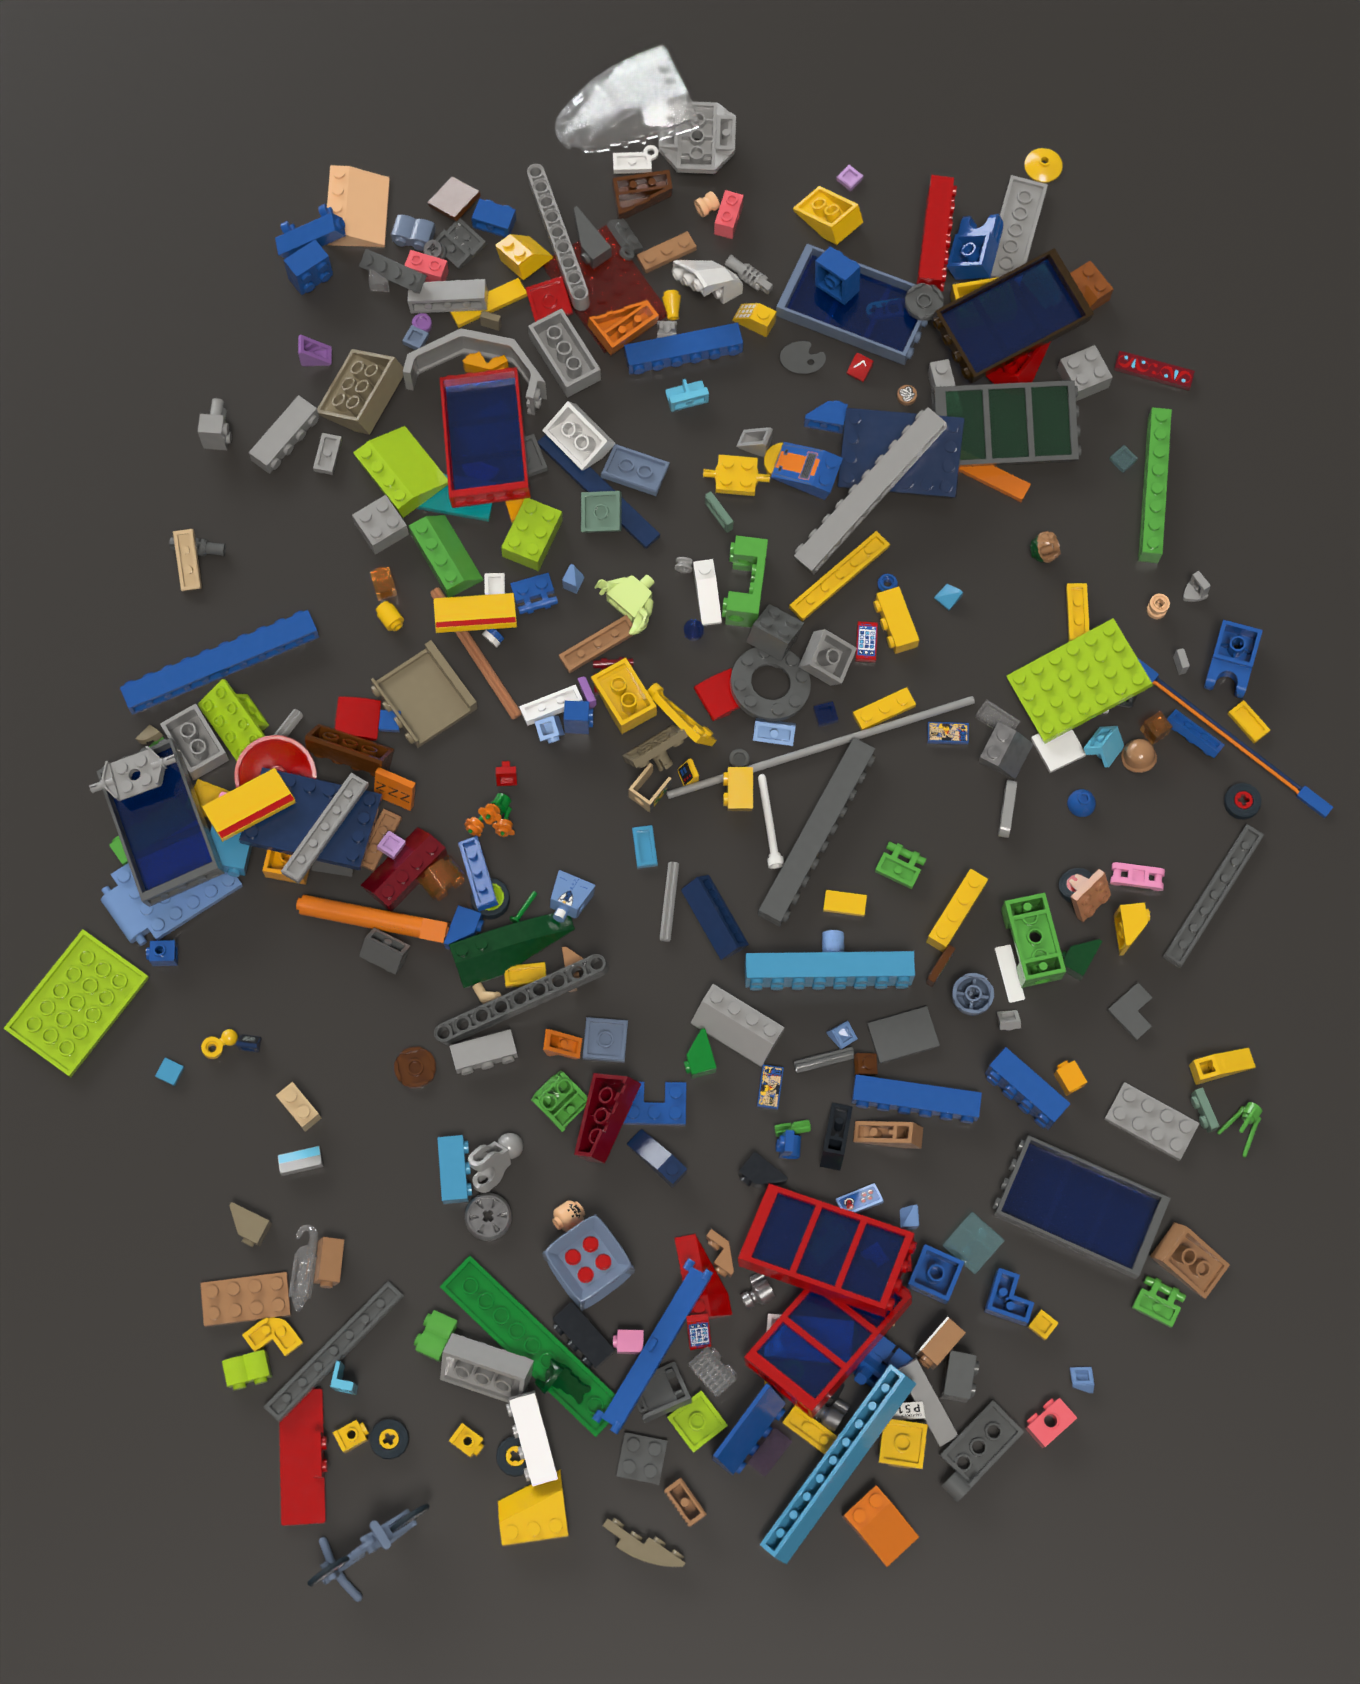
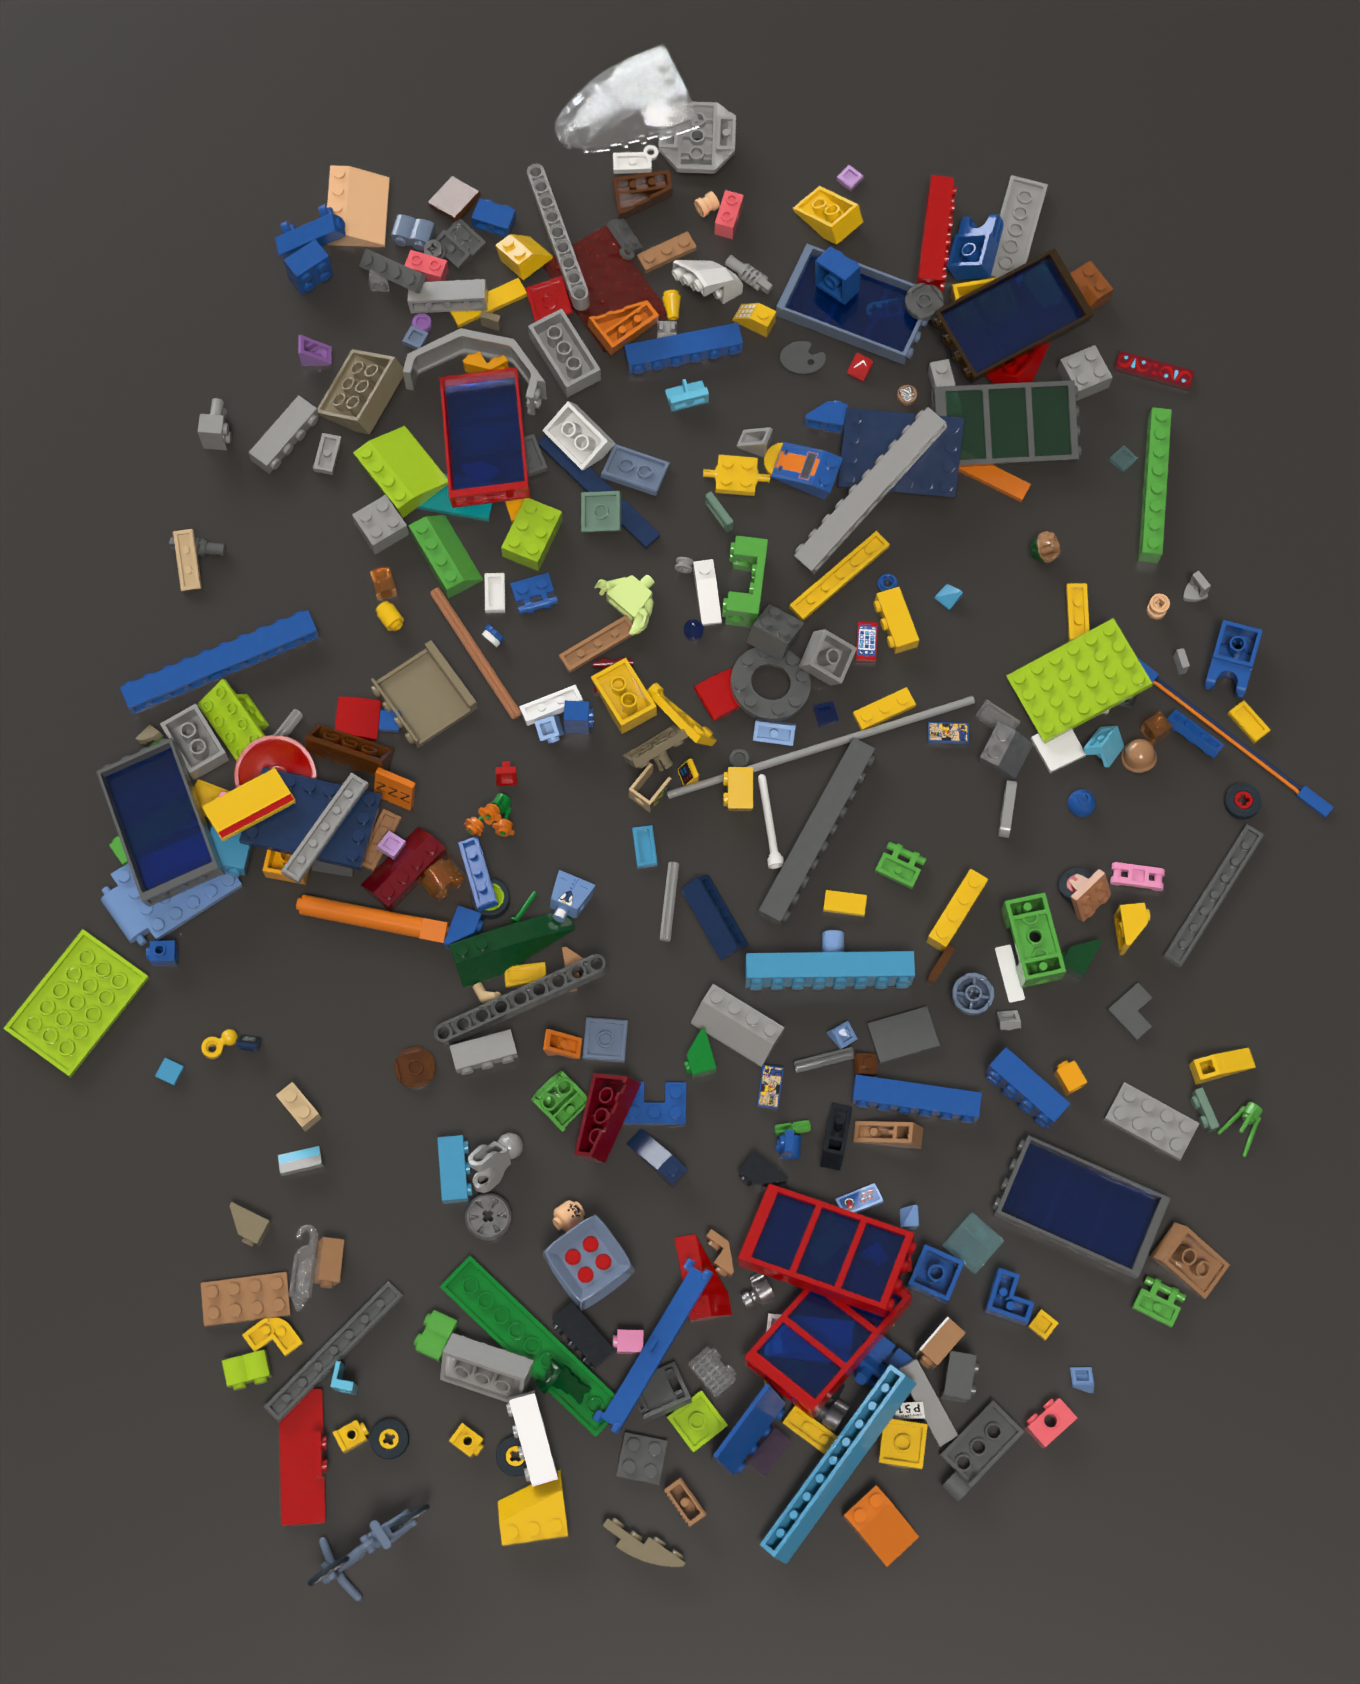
light grey plate [89,746,178,801] -> none
dark grey brick [359,928,410,975] -> none
yellow tile [433,593,517,633] -> none
medium blue slope [562,564,584,594] -> none
dark grey slope [574,206,612,269] -> none
medium lavender tile [578,676,597,709] -> none
tile [686,1313,711,1350] -> none
yellow dish [1024,148,1063,183] -> none

